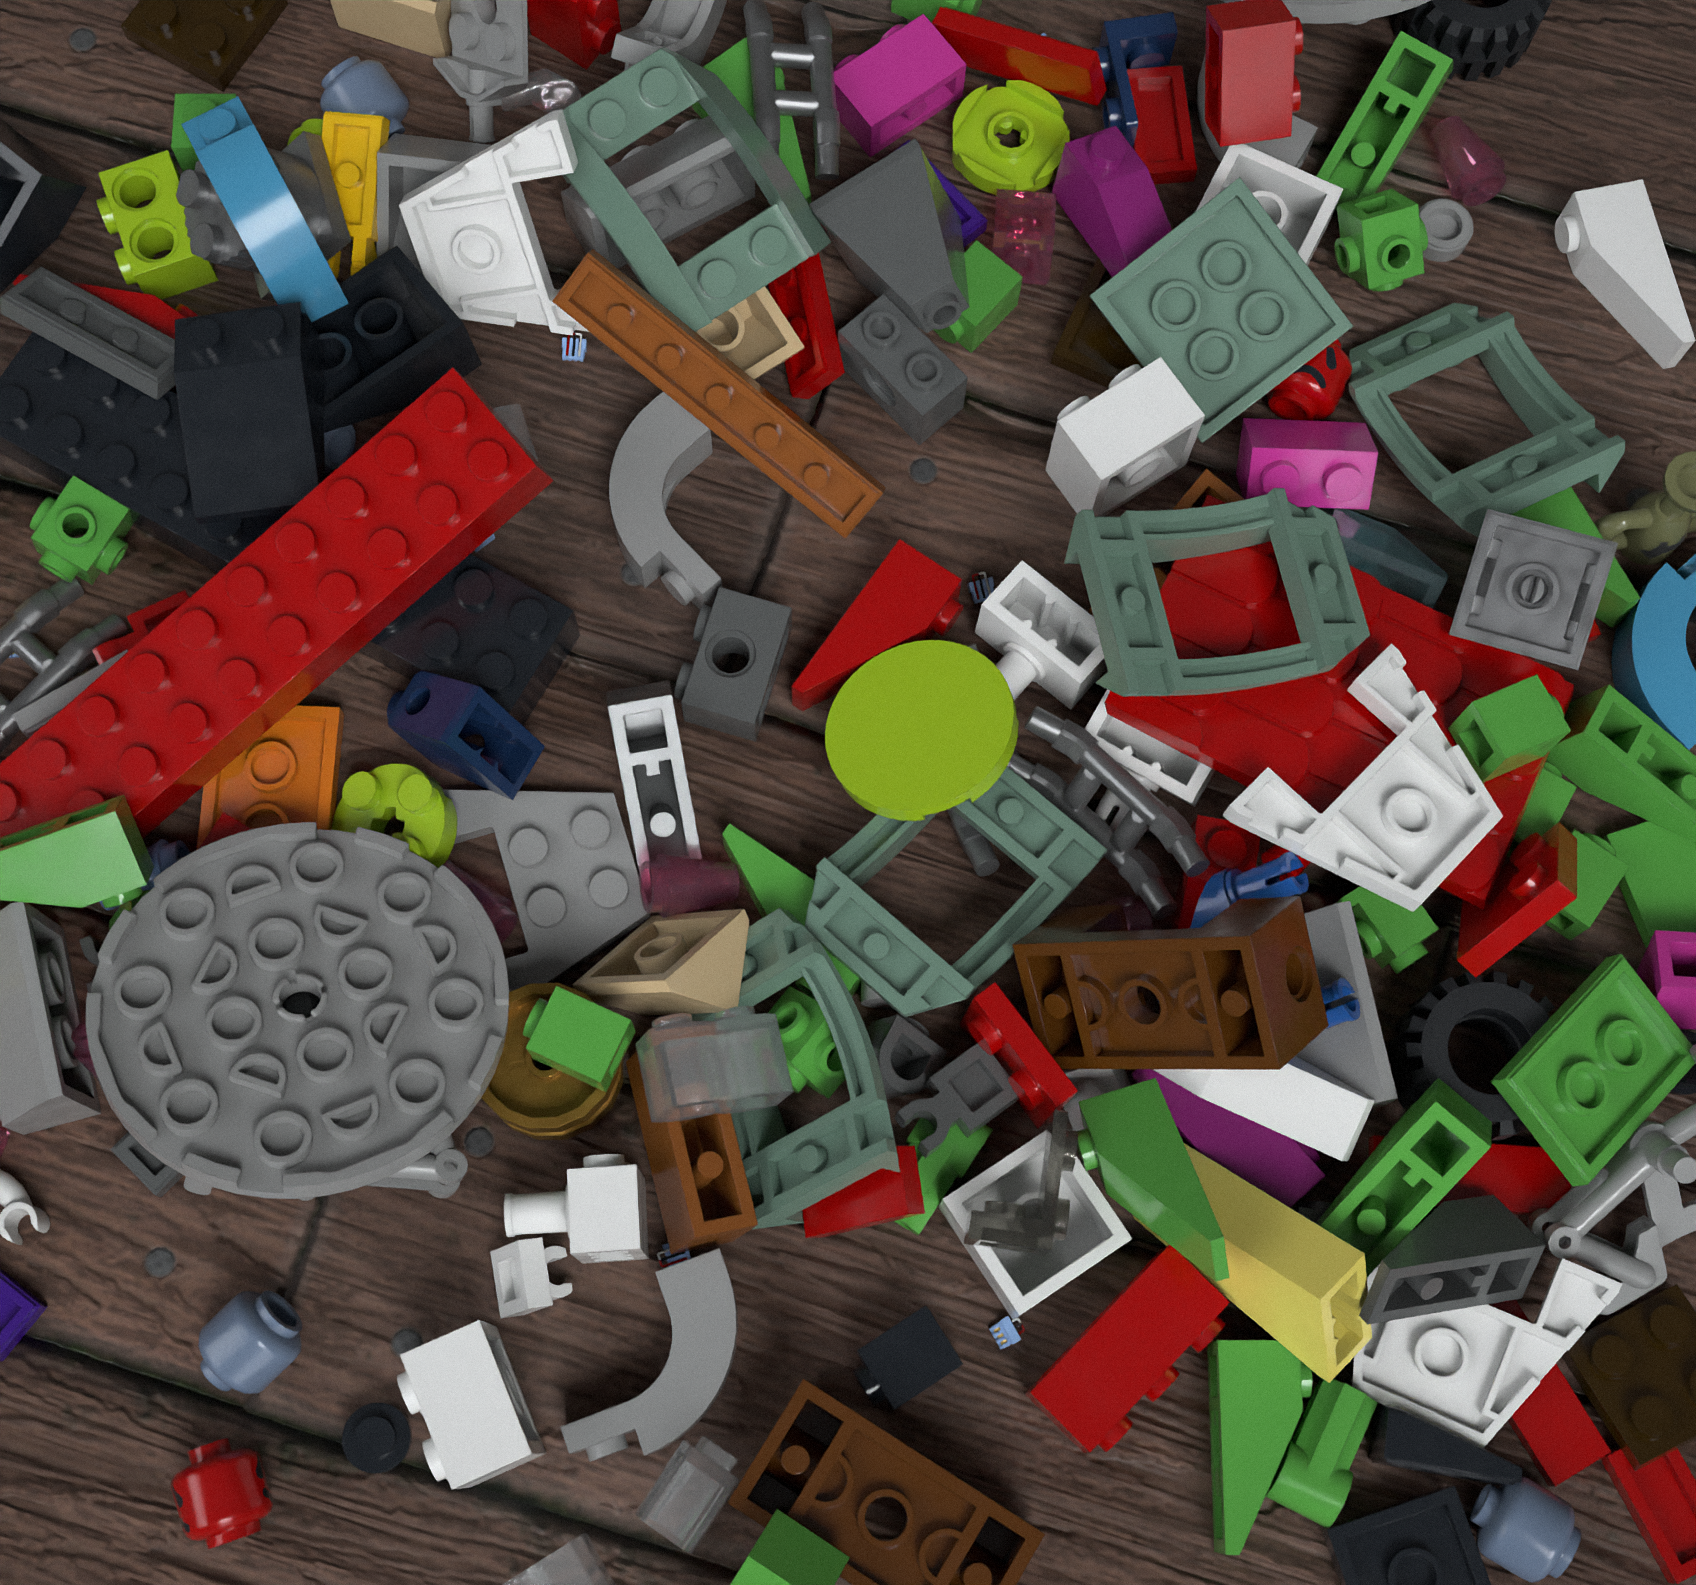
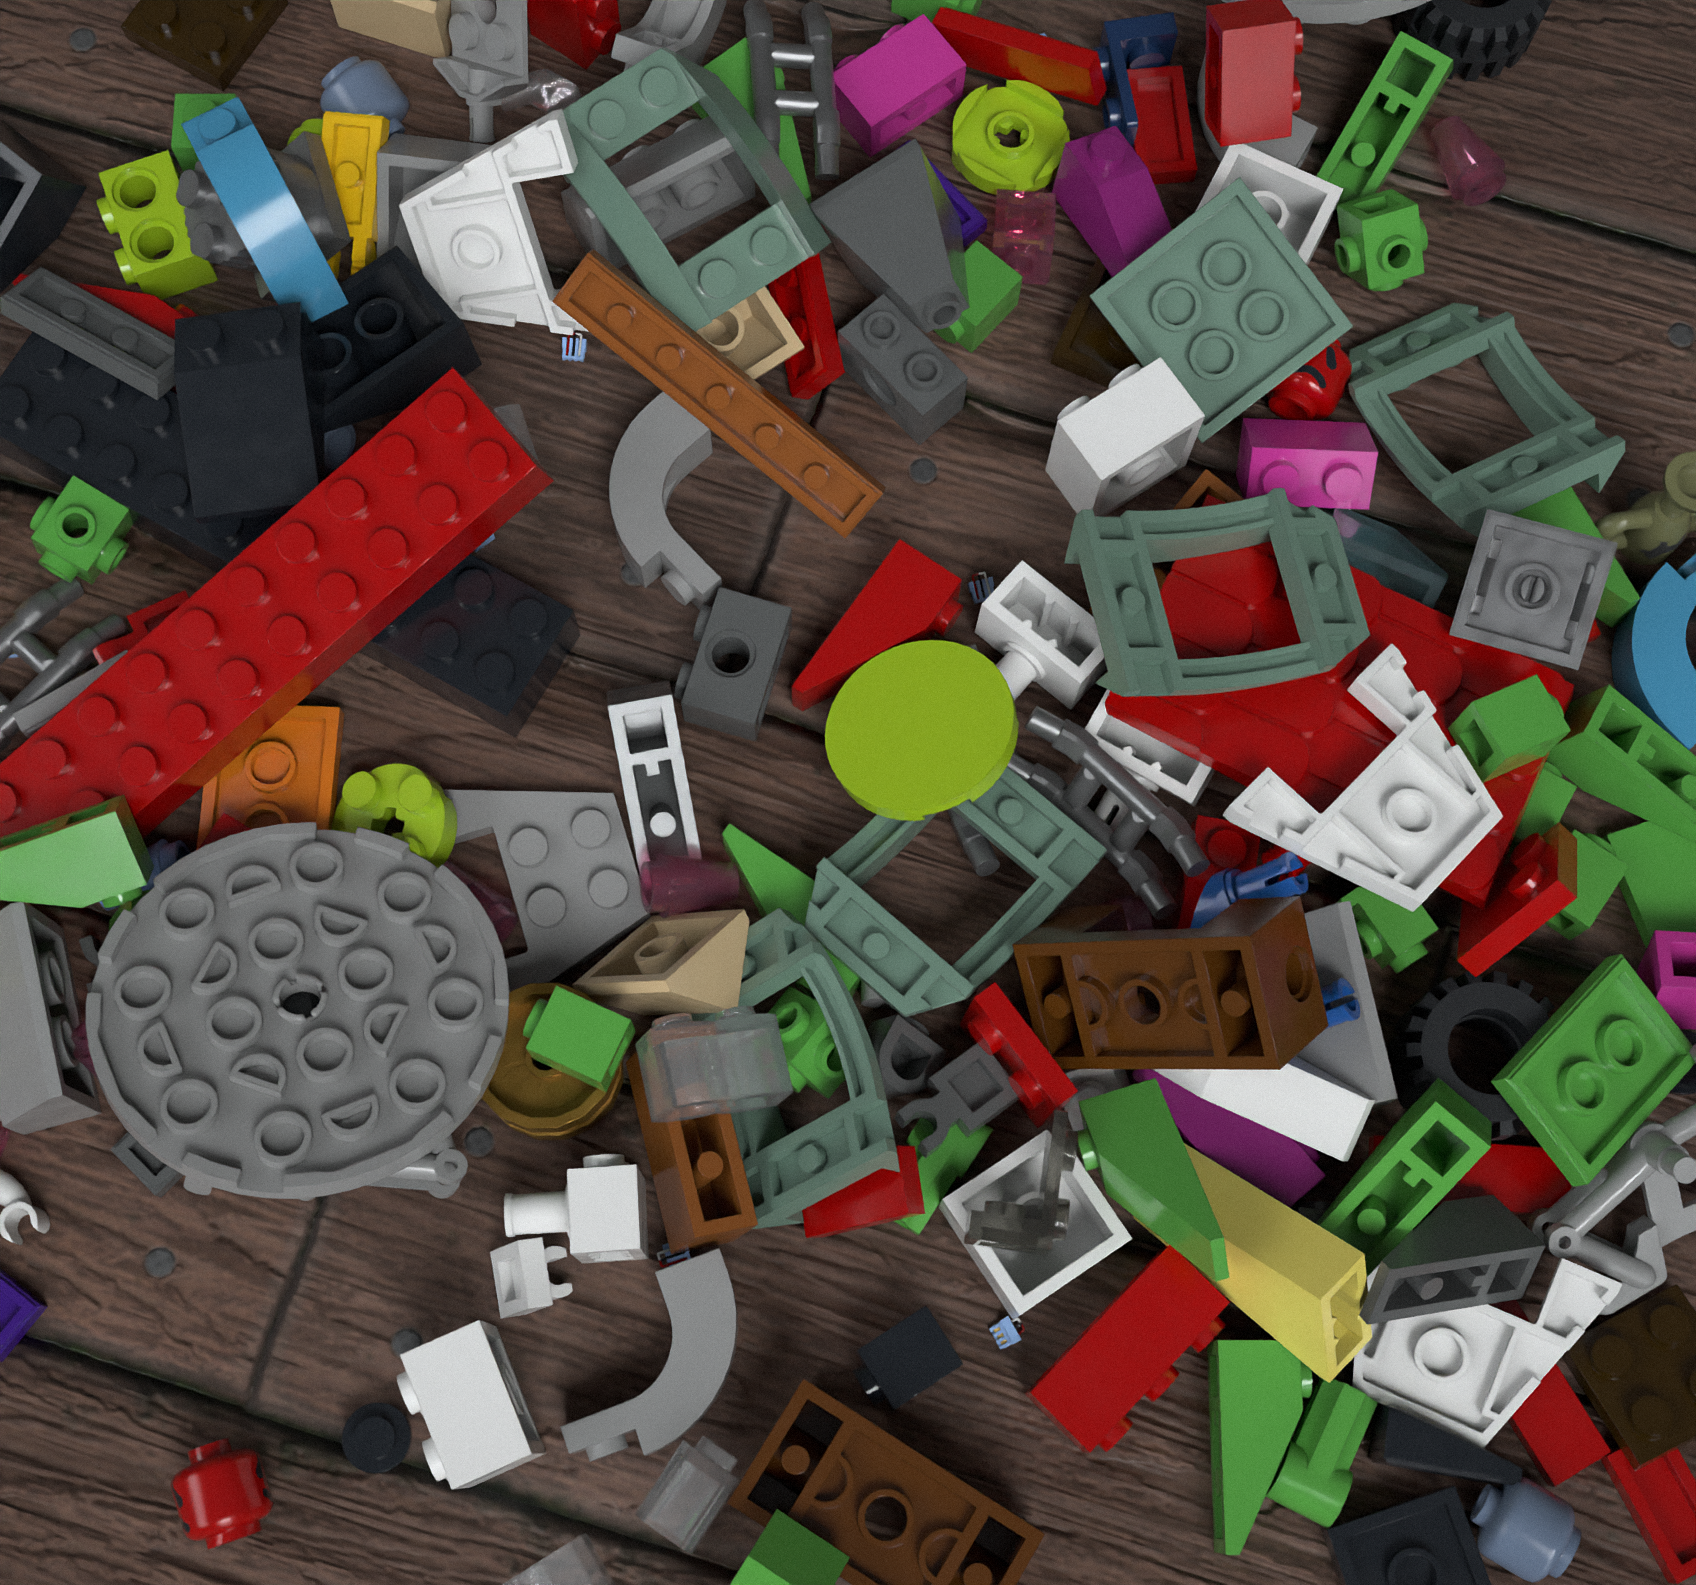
sand blue head [198,1291,302,1394] -> none
dark blue torso [387,670,545,800] -> none
light grey tile [1419,199,1473,262] -> none
white slope [1555,179,1696,369] -> none

